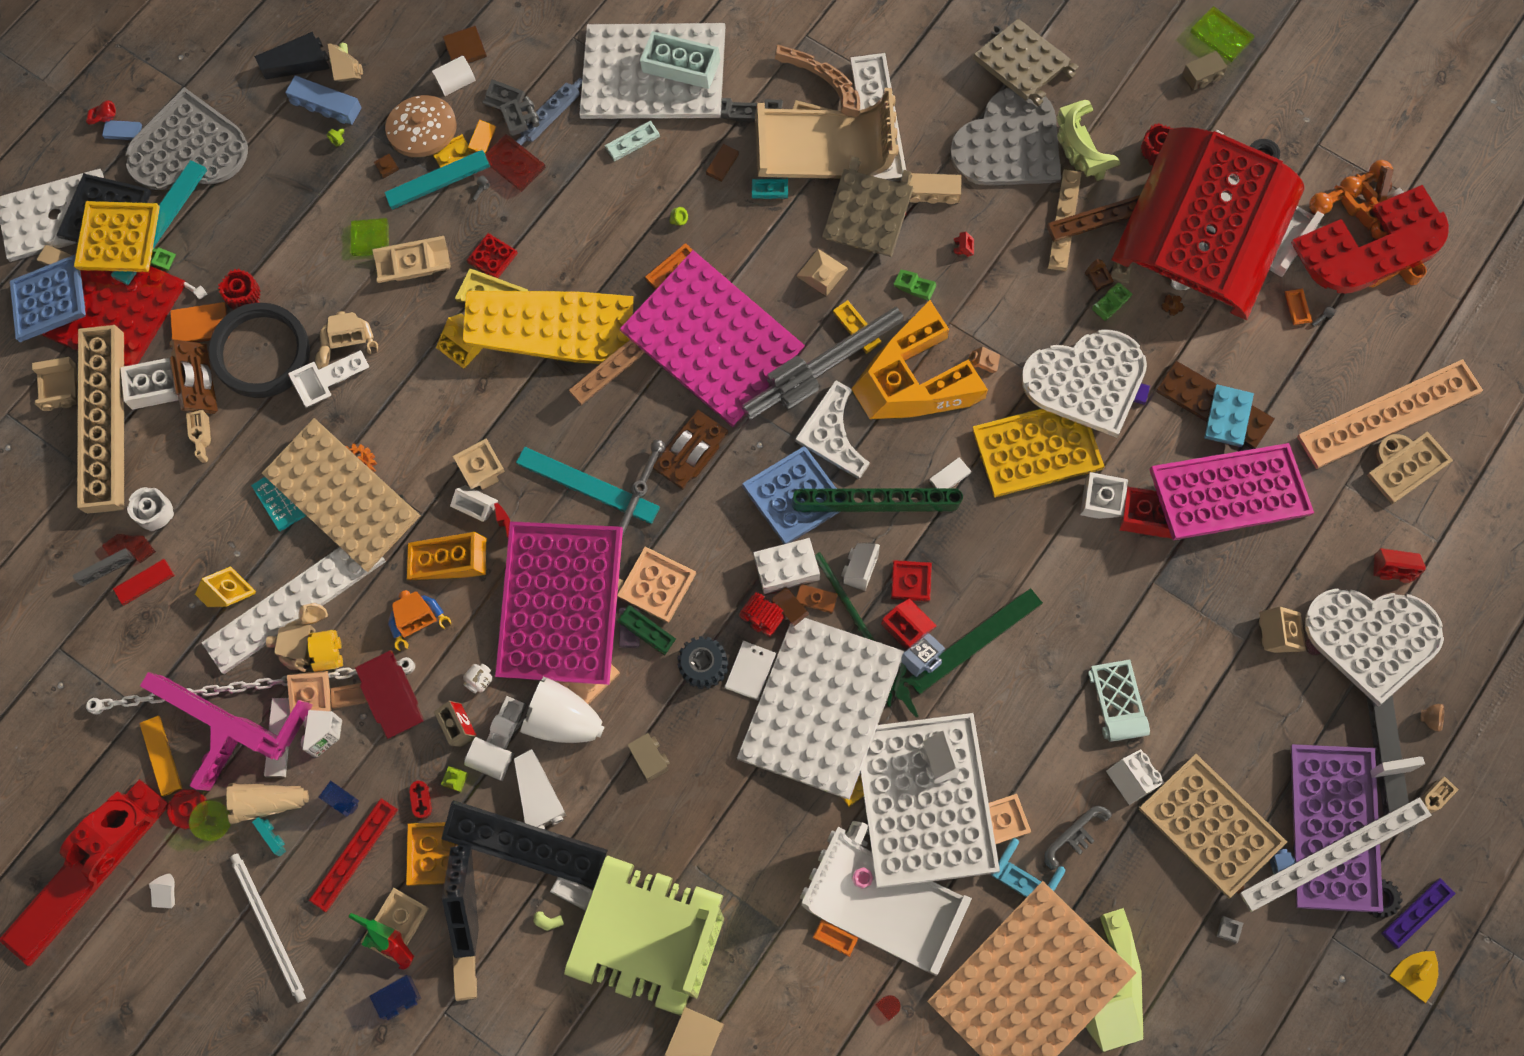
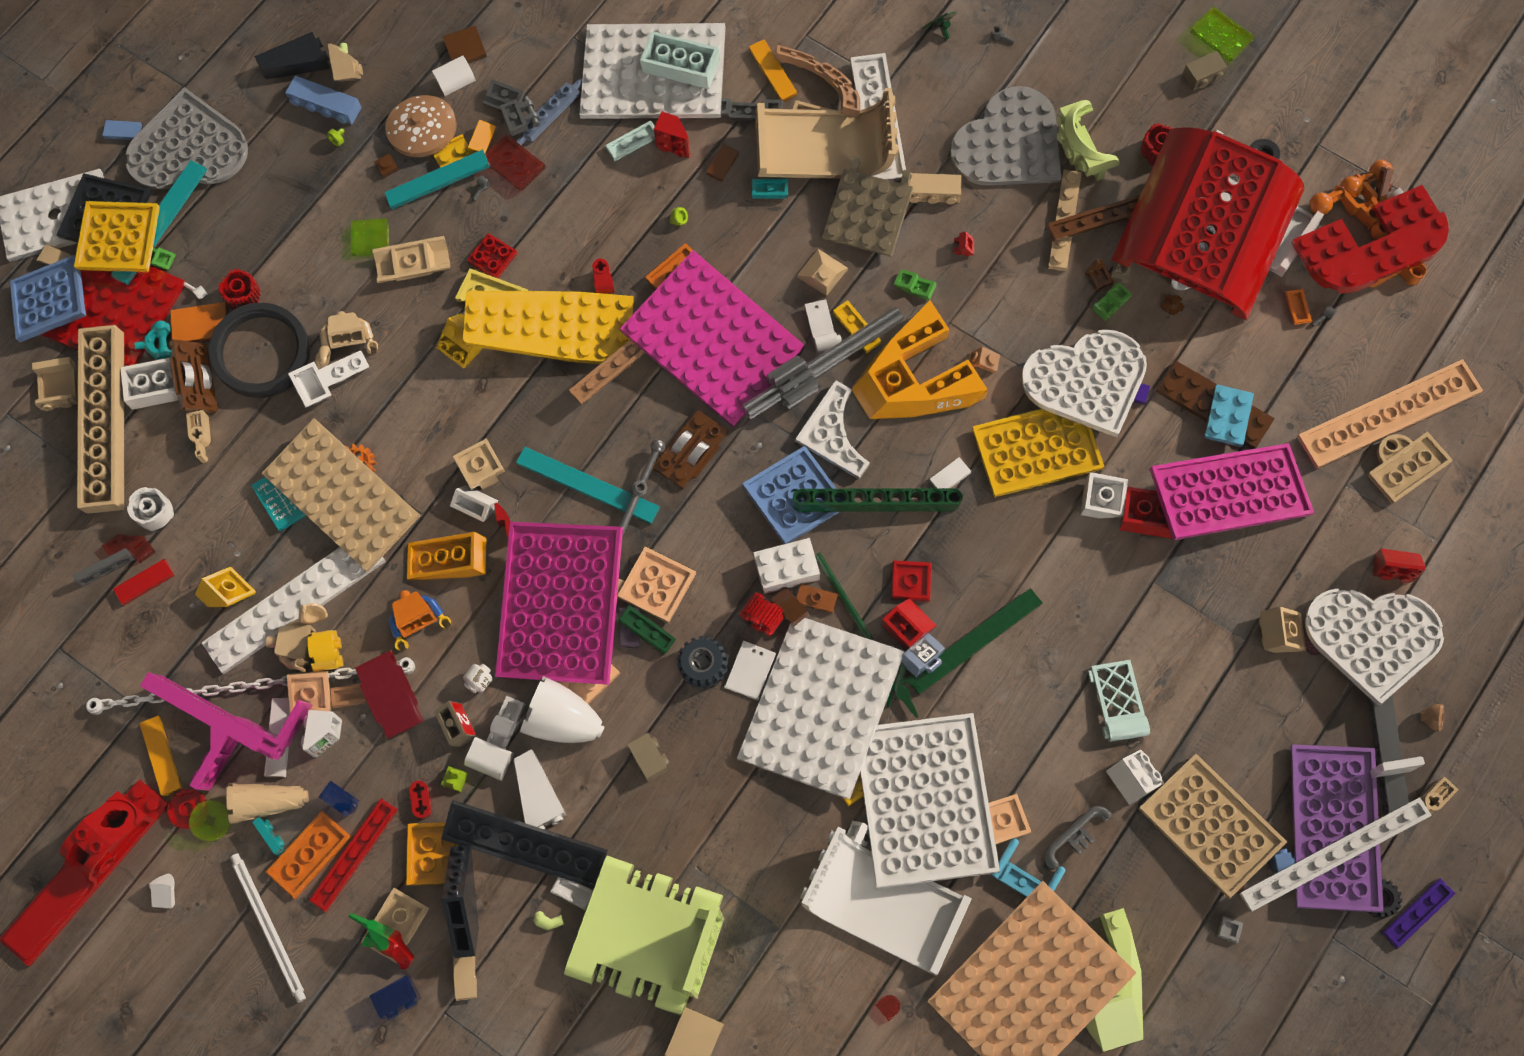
red piece [86,100,116,125] -> none
orange tile [813,919,858,957] -> none
white slope [841,543,880,591] -> none
bright pink tile [852,867,873,889] -> none
white slope [920,729,960,784] -> none
dark tan plate [973,19,1079,107] -> none
yellow shield [1390,951,1438,1003] -> none
none -> teal piece [134,321,172,360]
none -> orange tile [266,811,352,899]
none -> red piece [592,258,615,294]
none -> red slope [654,111,691,158]
none -> light orange tile [749,39,797,102]
none -> white door [805,299,842,355]
none -> dark green shield [922,11,957,40]

